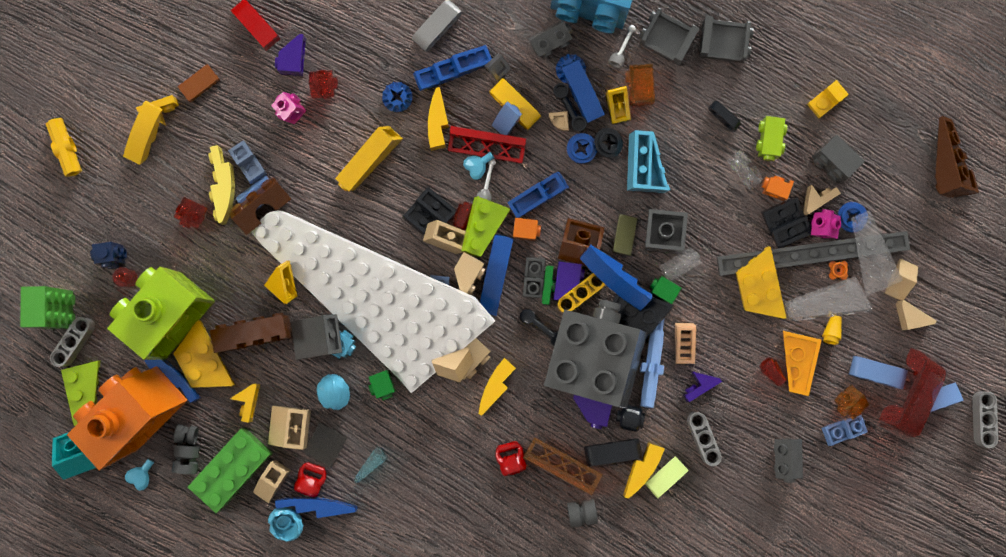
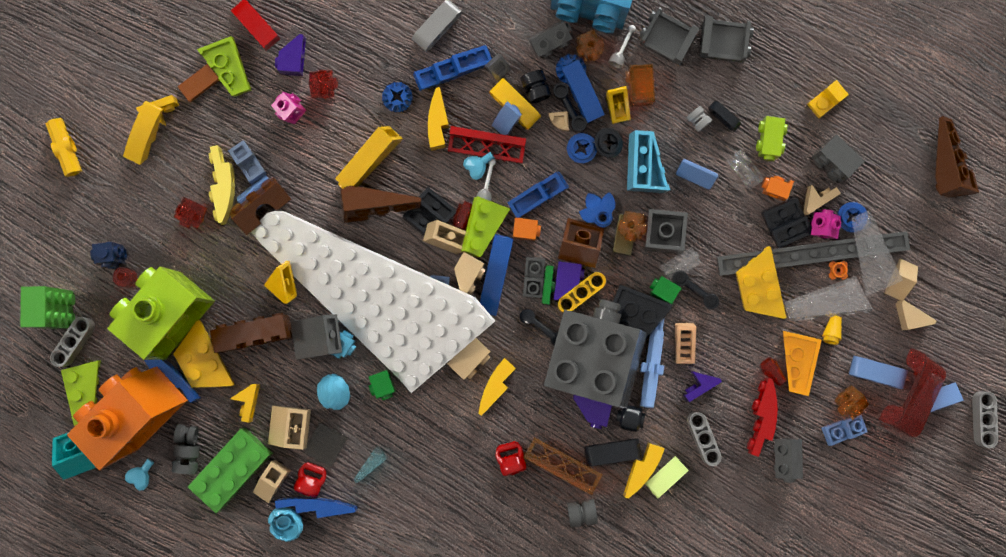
tan slope [431,347,474,382] -> none
blue slope [580,245,652,311] -> none
none -> lime wing [197,36,251,97]
none -> reddish brown wedge [340,186,421,223]
none -> black wheel [520,70,552,104]
none -> clear orange brick [576,29,605,62]
none -> blue plate [579,192,615,228]
none -> clear orange brick [618,211,647,242]
none -> black bar [673,270,719,309]
none -> medium blue slope [676,159,718,189]
none -> light grey wheel [686,106,713,132]
none -> red slope [747,378,778,457]

